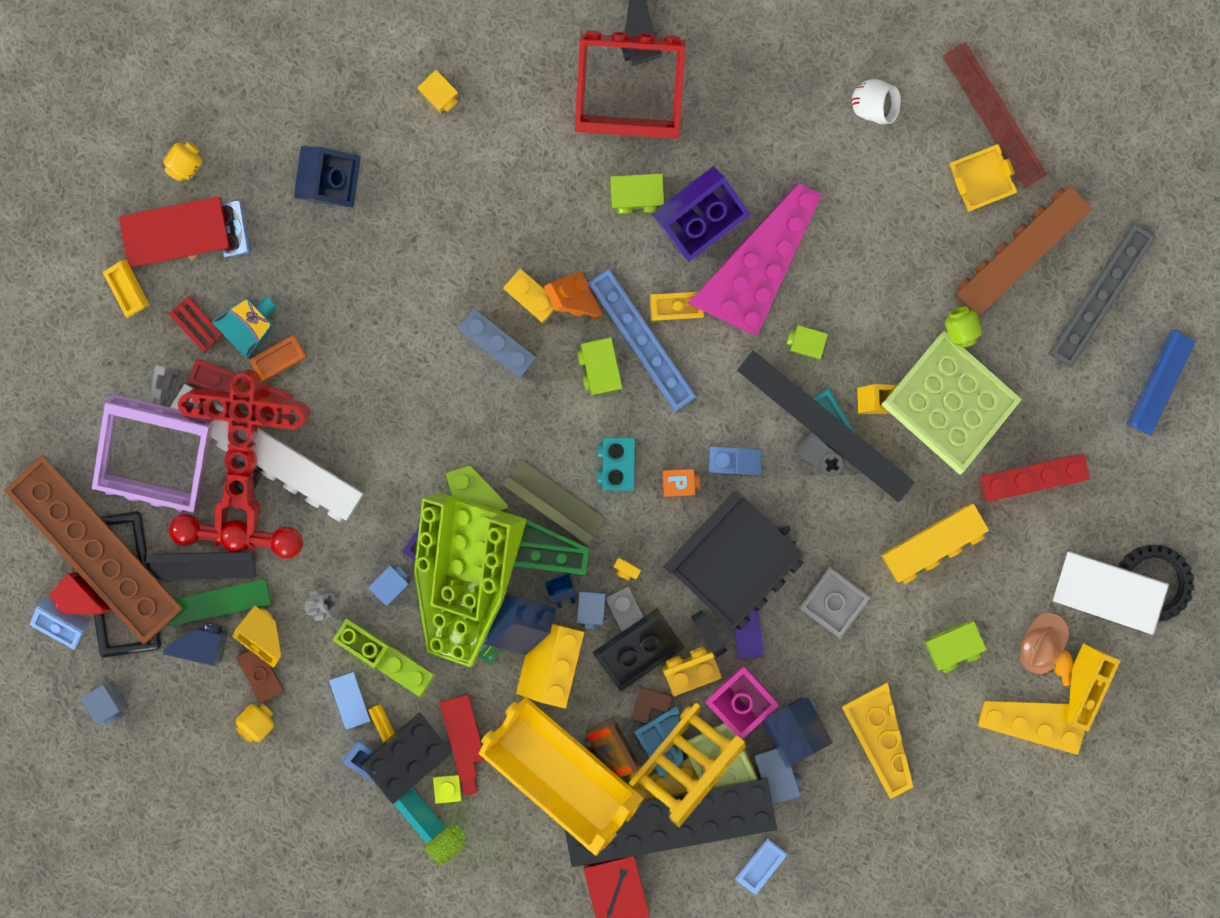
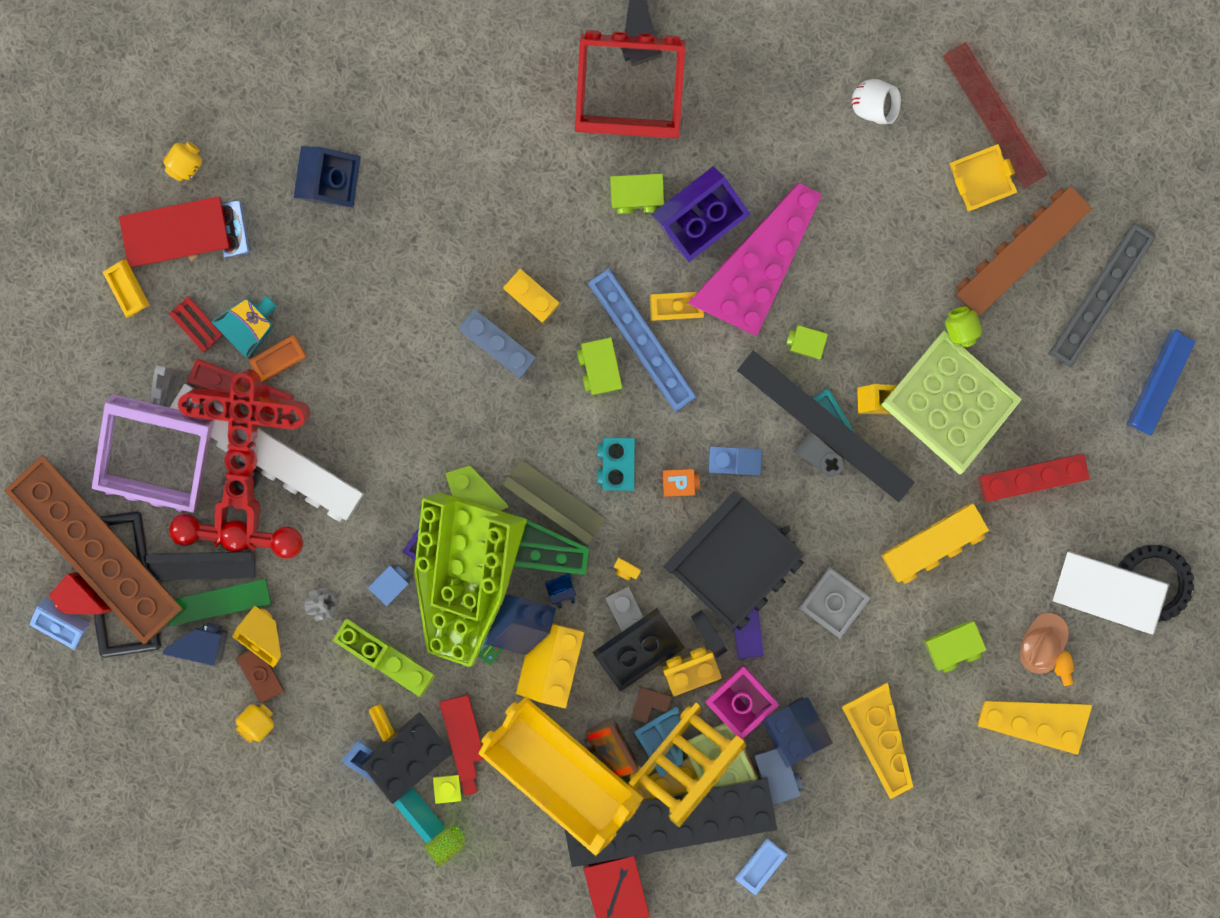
sand blue brick [80,680,128,726] -> none
light blue tile [329,672,371,730] -> none
yellow brick [417,70,459,113] -> none
orange wing [544,271,603,320] -> none
sand blue brick [577,591,606,629] -> none
yellow slope [1067,643,1121,731] -> none

